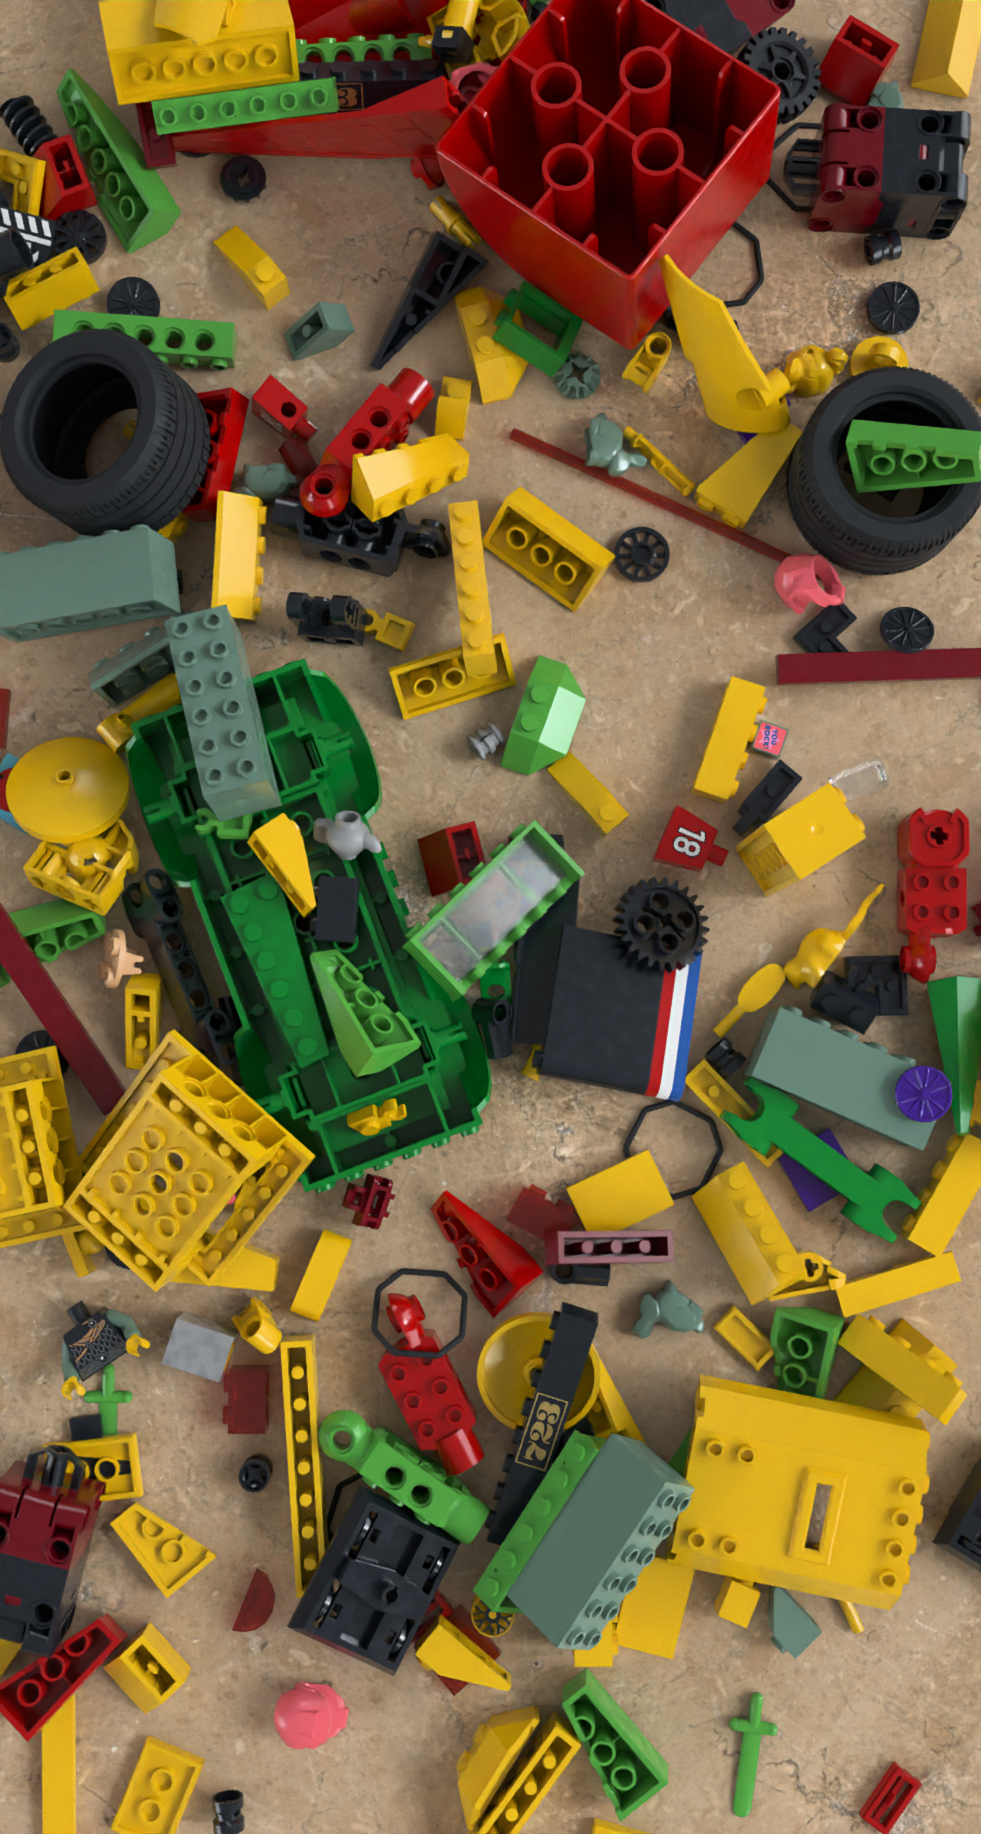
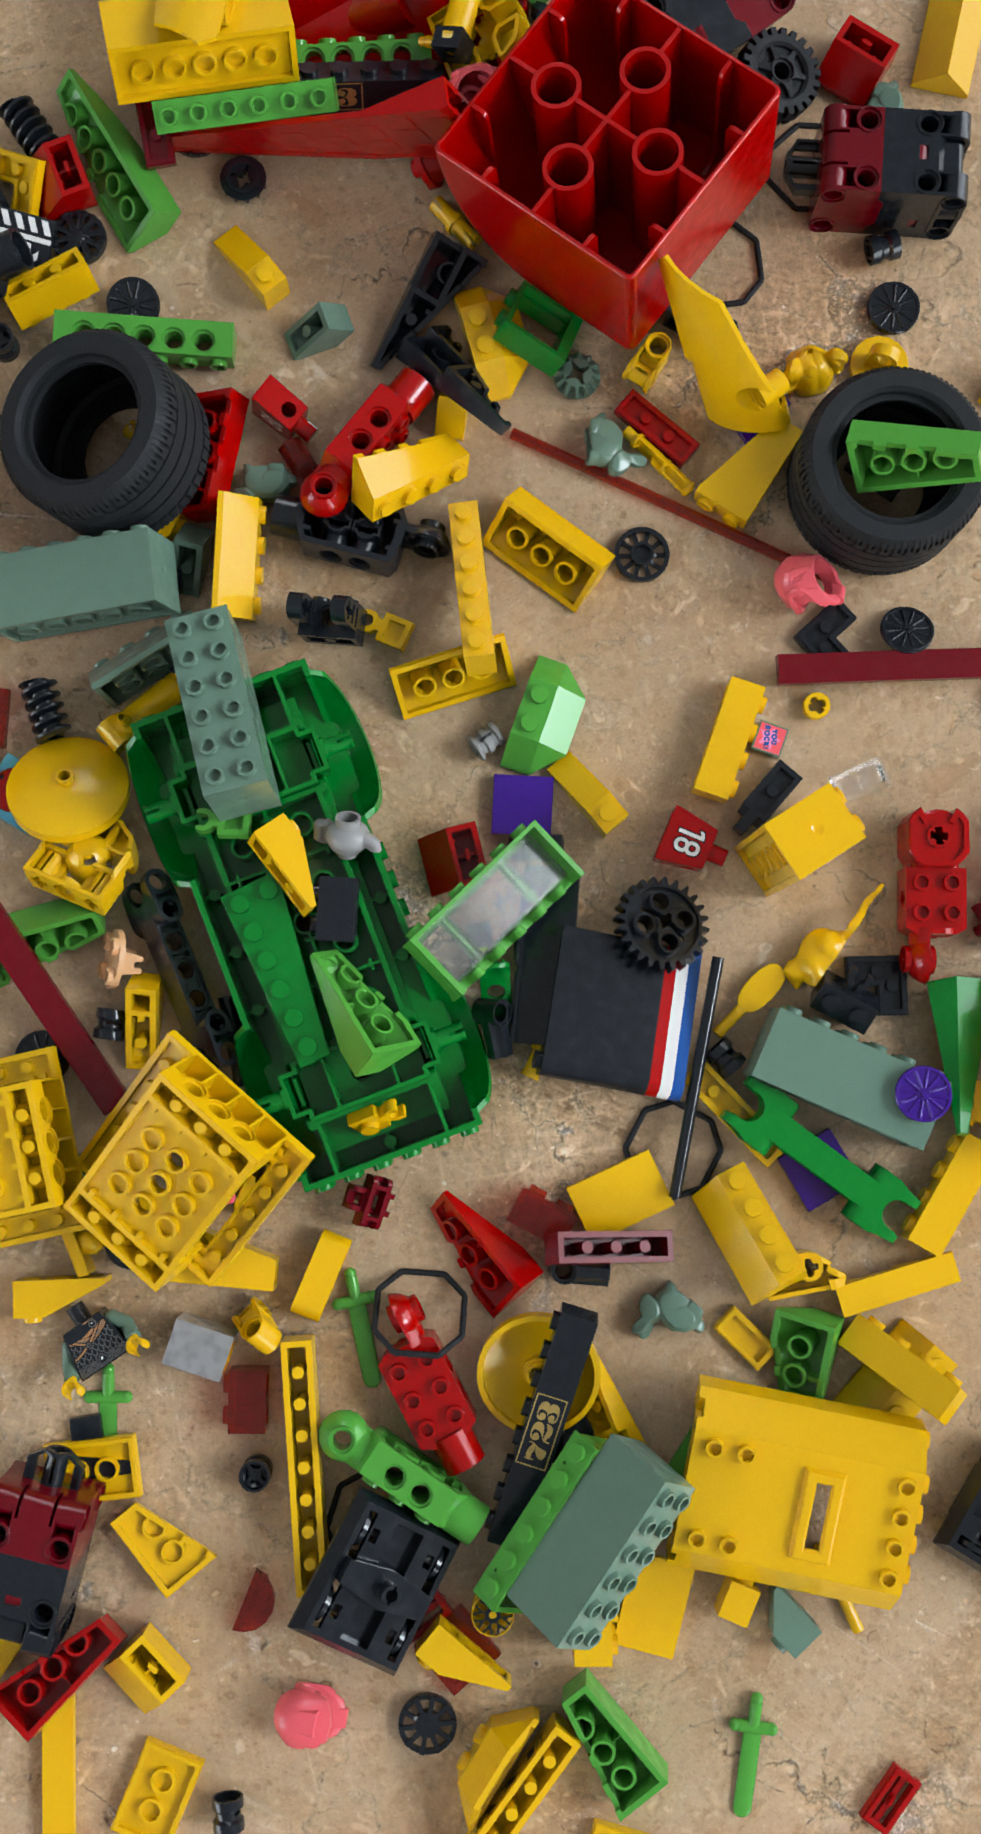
none -> yellow slope [12,1273,112,1324]
none -> black piece [18,677,72,744]
none -> black wheel [92,1007,125,1041]
none -> sand green slope [173,522,214,598]
none -> bright green sword [332,1267,381,1388]
none -> black wedge [396,325,512,435]
none -> black wheel [398,1692,457,1756]
none -> dark purple tile [491,774,554,835]
none -> red tile [613,389,700,469]
none -> black piece [669,956,724,1199]
none -> yellow bush [802,692,831,720]

